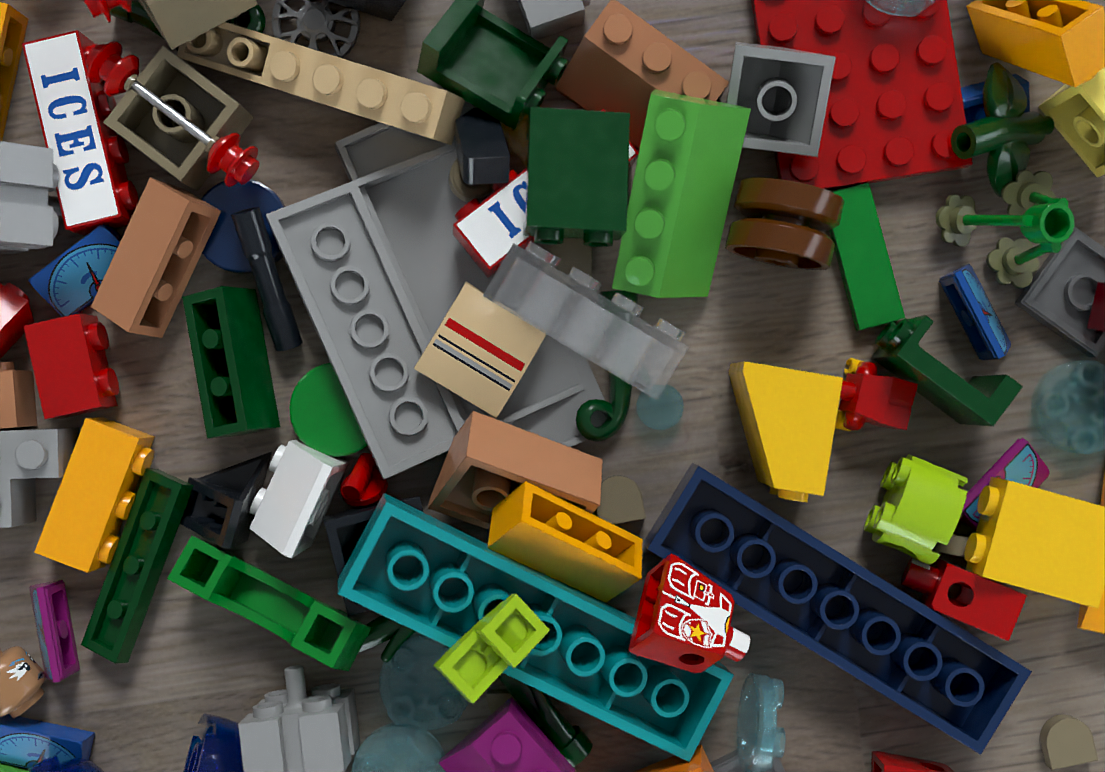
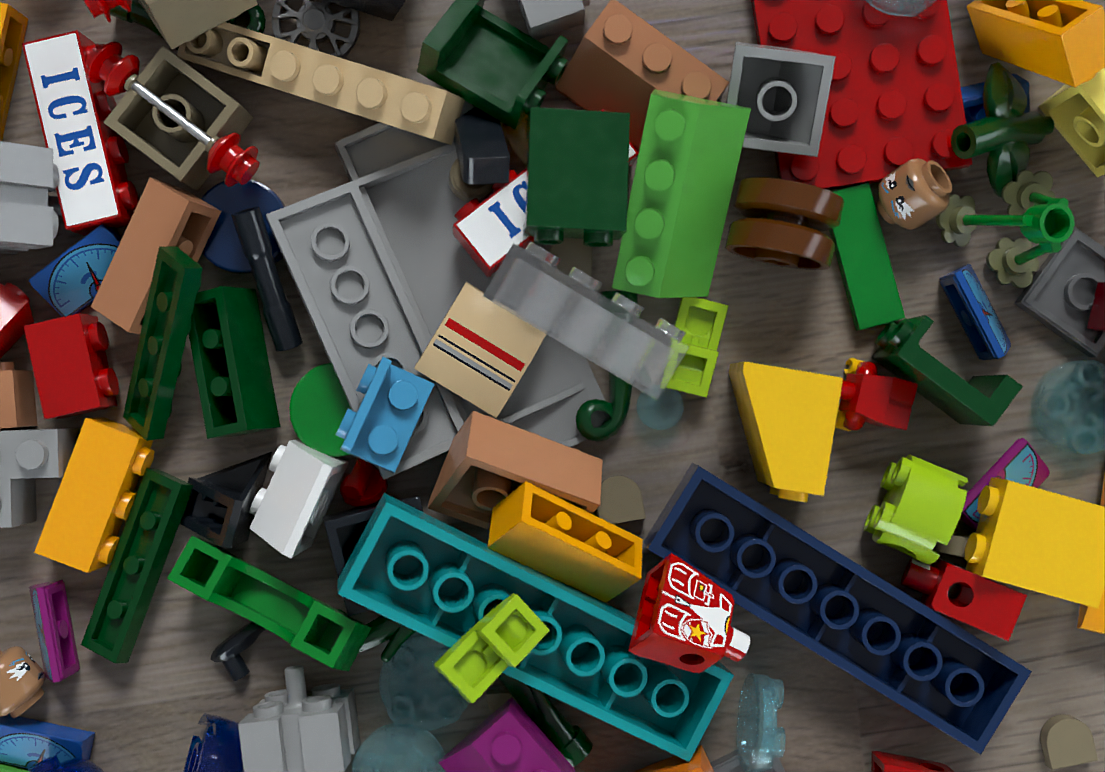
none -> dark green plate [123,246,203,441]
none -> black bar [210,621,266,681]
none -> dark azure bracket [336,357,434,473]
none -> lime slope [660,297,729,398]
none -> medium nougat head [877,158,952,230]

